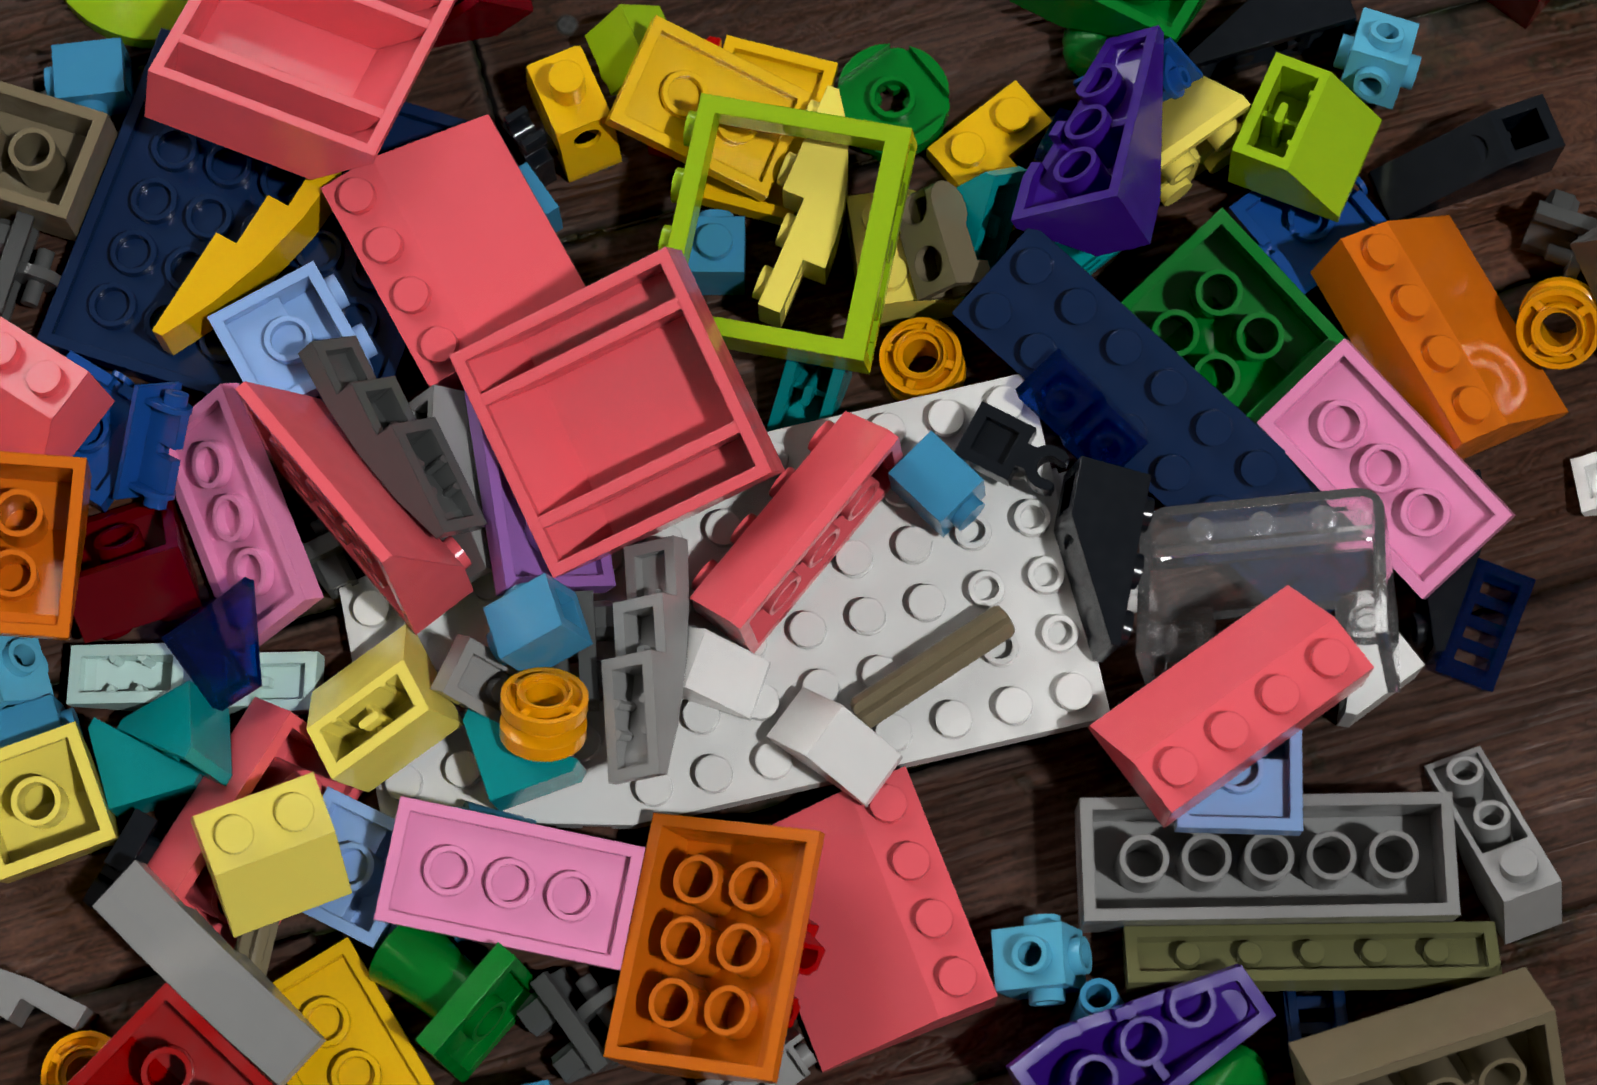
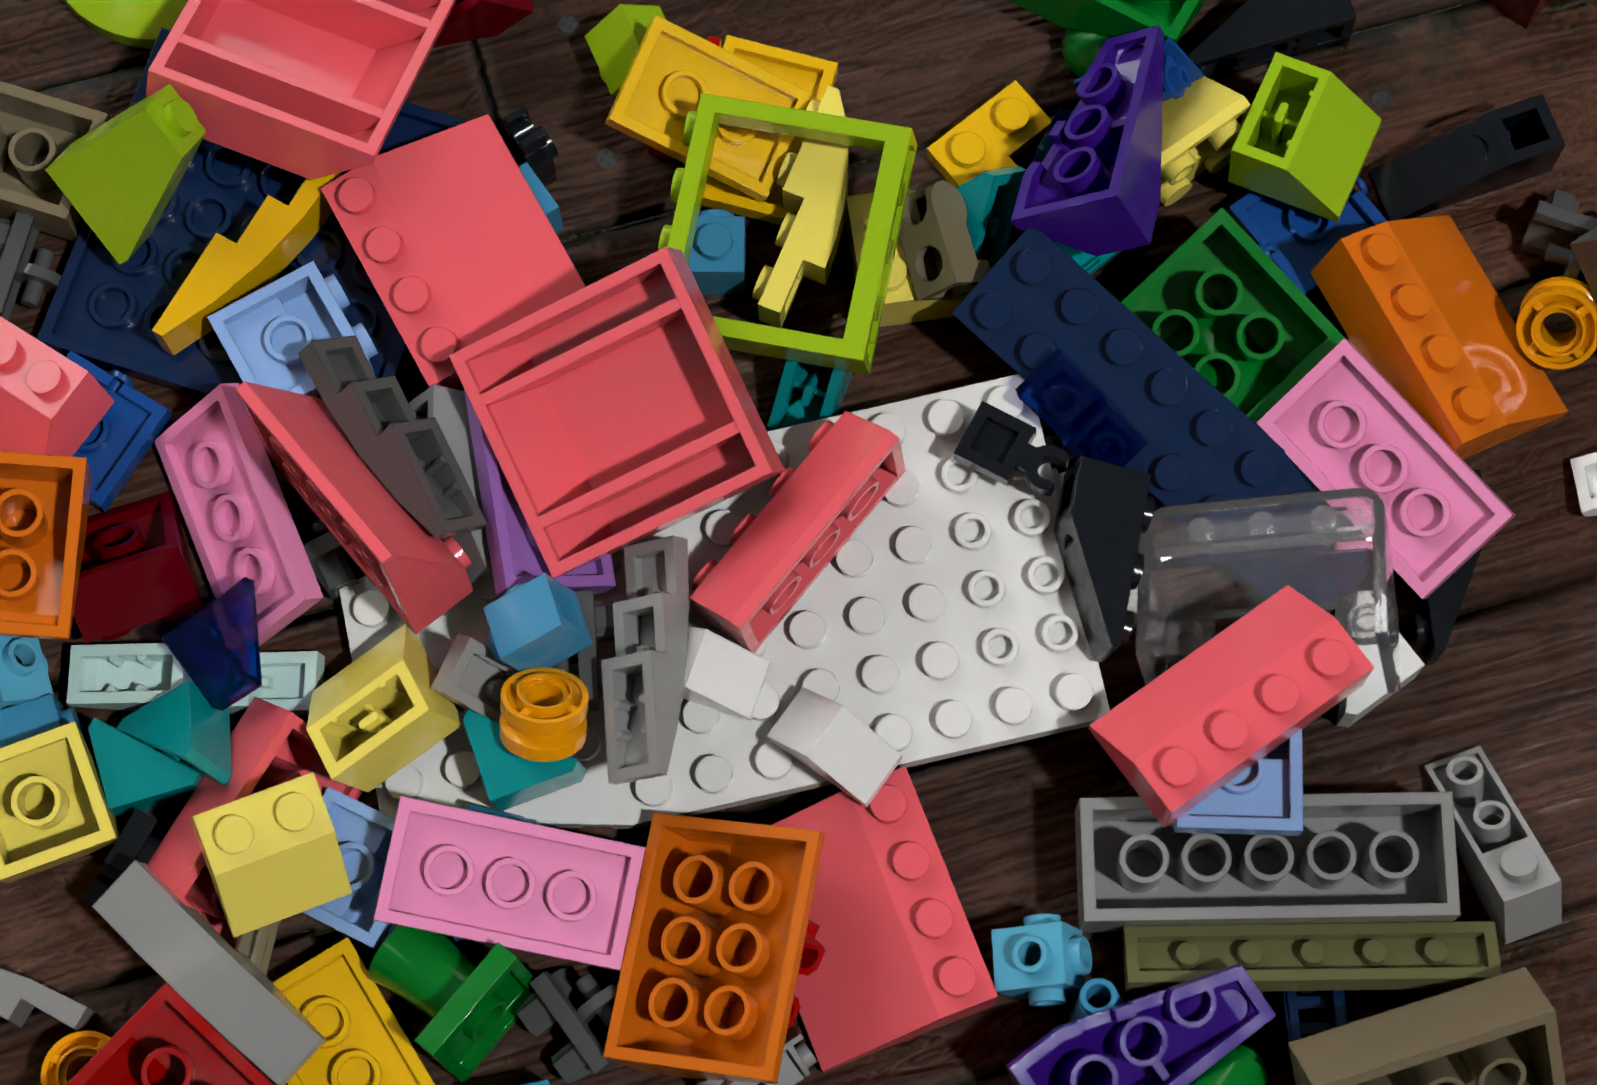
dark azure brick [44,37,134,116] -> none
blue hinge [113,381,193,510] -> none
yellow torso [526,45,622,183] -> none
green plate [837,44,950,162] -> none
dark tan axle [850,605,1015,728] -> none
light orange wheel [879,317,966,402] -> none
dark azure brick [888,431,986,537] -> none
medium azure brick [1333,7,1422,110] -> none
clear blue slope [1434,558,1536,692] -> none
none -> lime slope [45,83,207,265]

